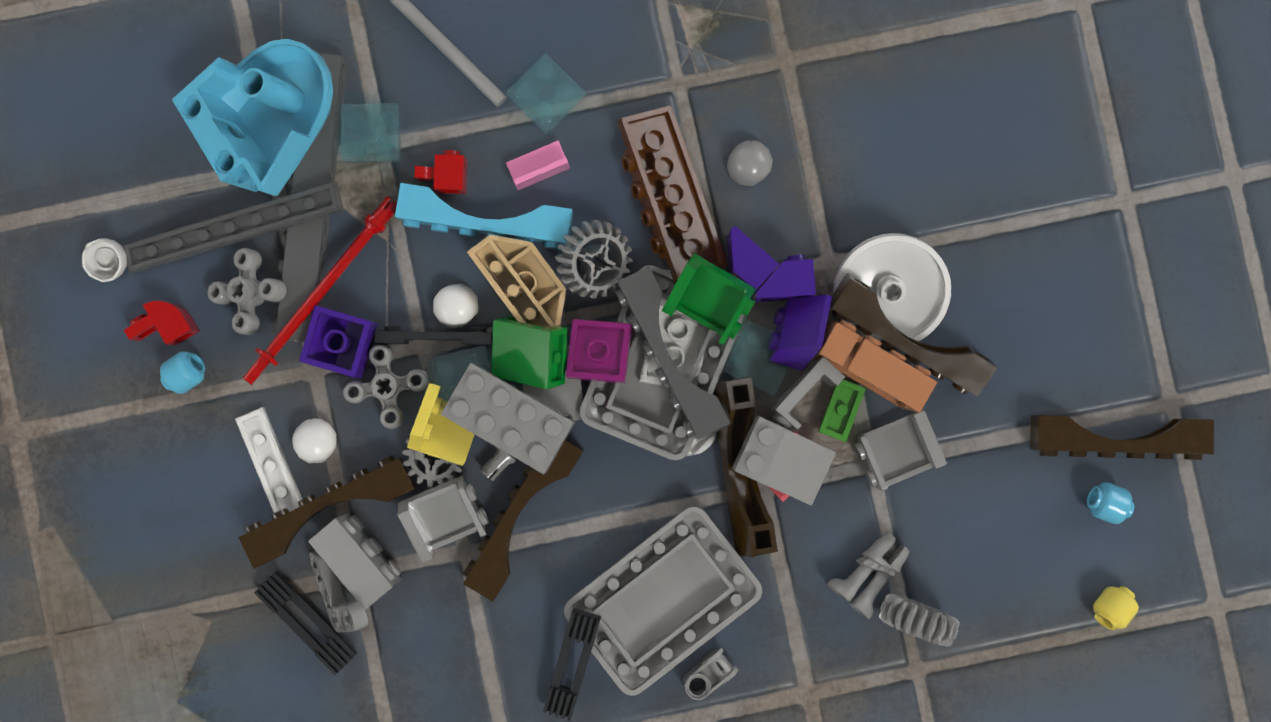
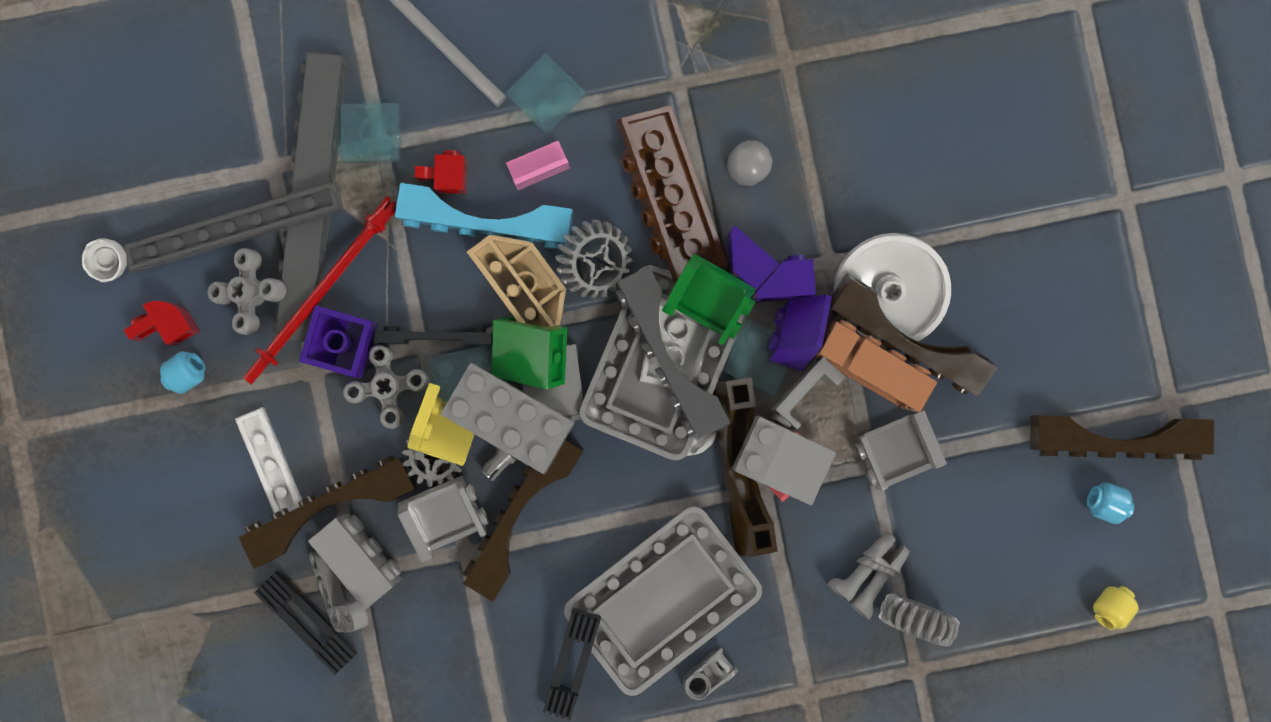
medium azure animal [172,39,333,196] -> none
white hair [292,418,337,464] -> none
white hair [433,283,479,328] -> none
magenta plate [566,319,632,384] -> none
bright green plate [818,380,866,442] -> none

